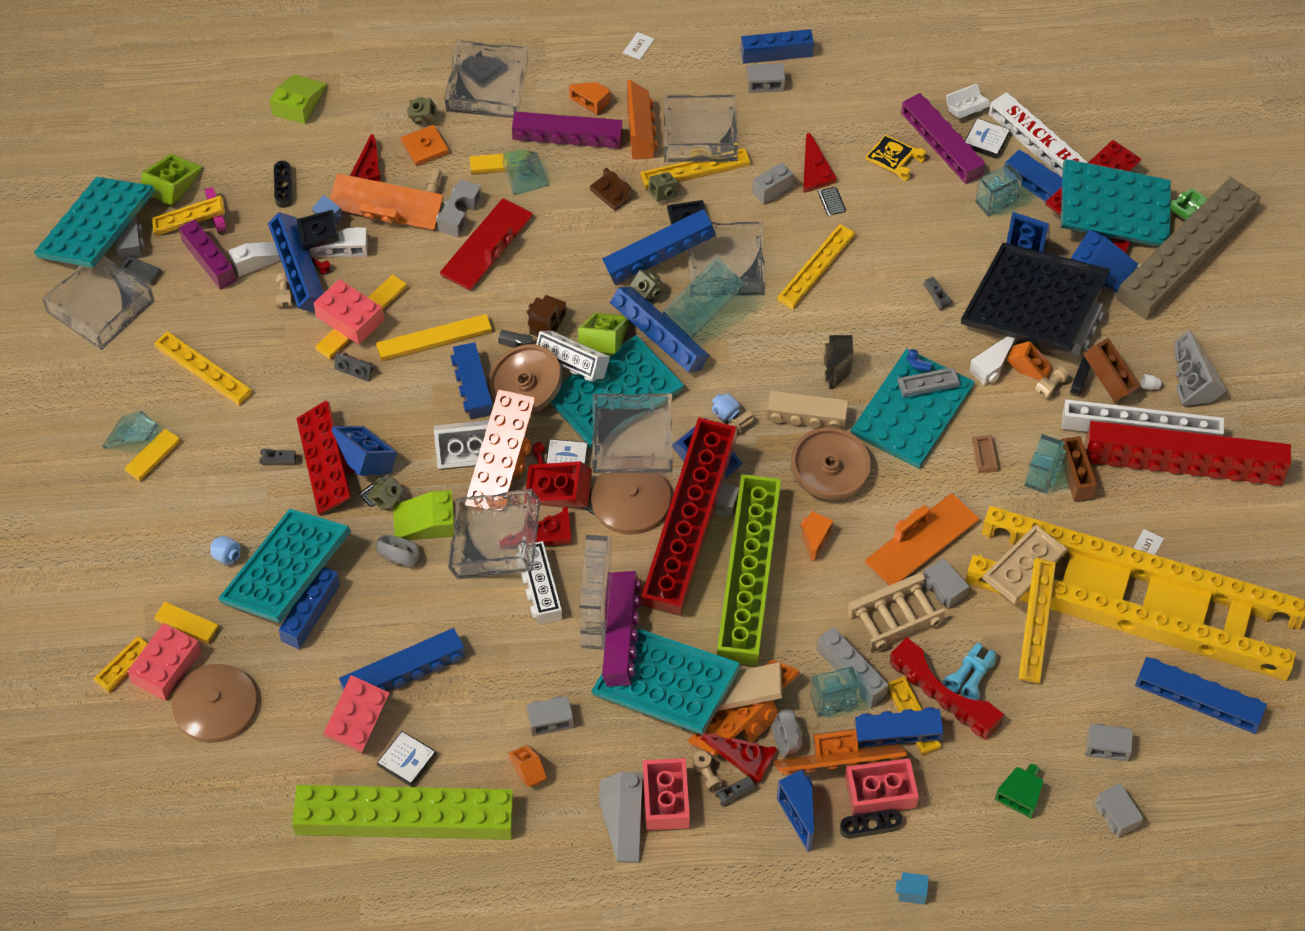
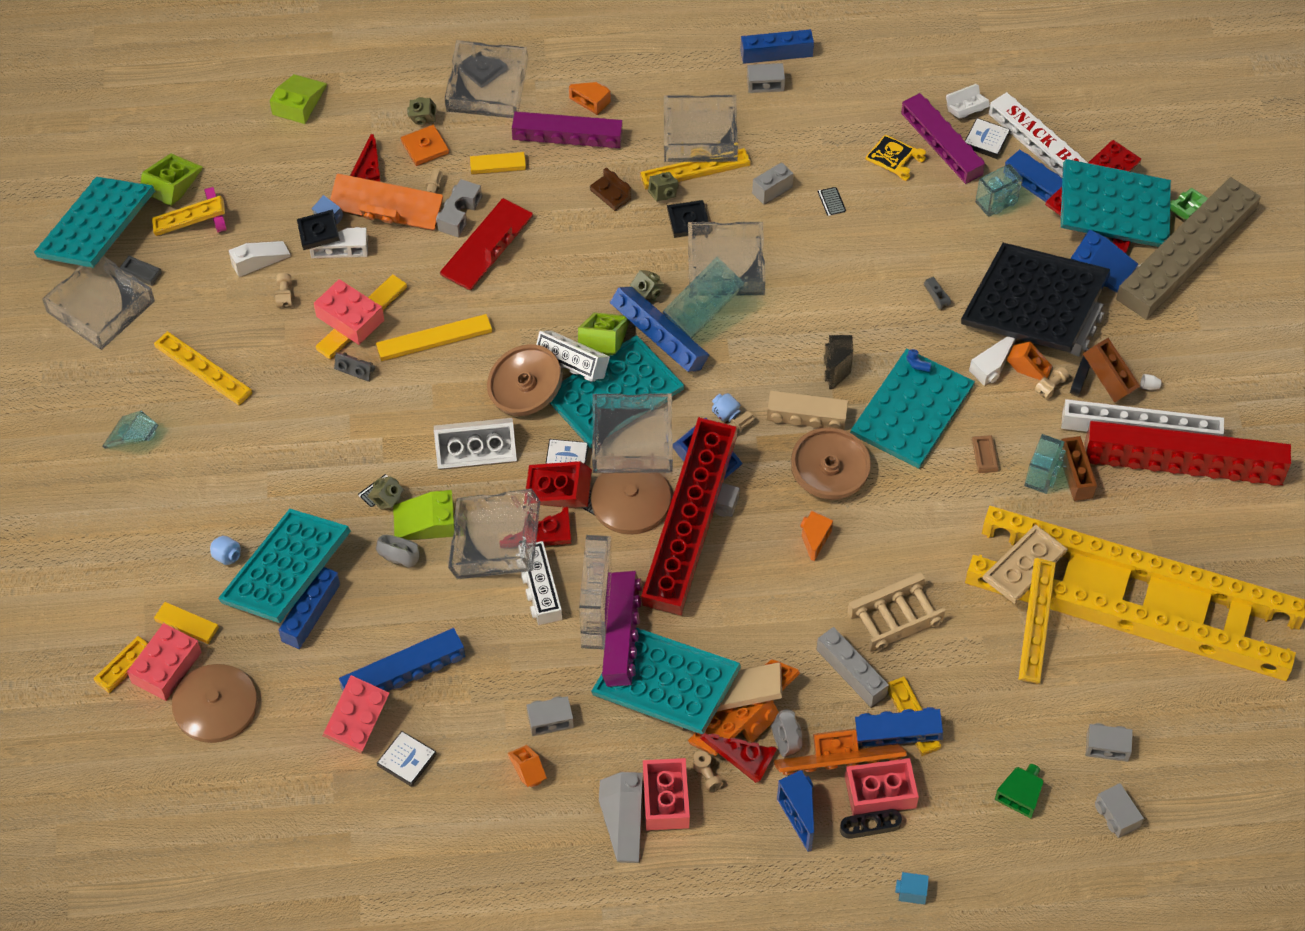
light grey brick [116,217,145,261] -> none
yellow tile [124,429,181,481] -> none
magenta brick [179,219,236,290] -> none
dark grey bar [259,448,296,465] -> none
blue brick [268,212,324,313] -> none
black beam [274,161,292,208] -> none
lime brick [292,785,514,840] -> none
red bracket [296,400,355,516] -> none
red hand [311,256,332,274] -> none
blue slope [331,426,397,476] -> none
blue brick [450,342,493,420] -> none
bracket [466,390,536,512] -> none
dark grey bar [498,329,533,347] -> none
clear light blue slope [503,149,549,195] -> none
reddish brown brick [527,295,567,337] -> none
red hand [532,441,545,464] -> none
blue brick [602,209,717,285] -> none
white sticker [623,32,654,60] -> none
orange slope [627,80,657,159] -> none
dark grey bar [715,776,755,806] -> none
lime brick [717,474,781,666] -> none
yellow tile [777,224,855,309] -> none
red wing [803,133,837,193] -> none
clear light blue brick [810,666,861,717] -> none
orange bracket [865,493,979,586] -> none
red arch [889,637,1004,740] -> none
light grey tile [898,367,960,398] -> none
light grey brick [923,558,970,609] -> none
medium azure piece [942,642,997,700] -> none
blue slope [1006,212,1050,252] -> none
white sticker [1133,529,1164,555] -> none
blue brick [1135,656,1267,734] -> none
light grey wedge [1175,330,1226,406] -> none

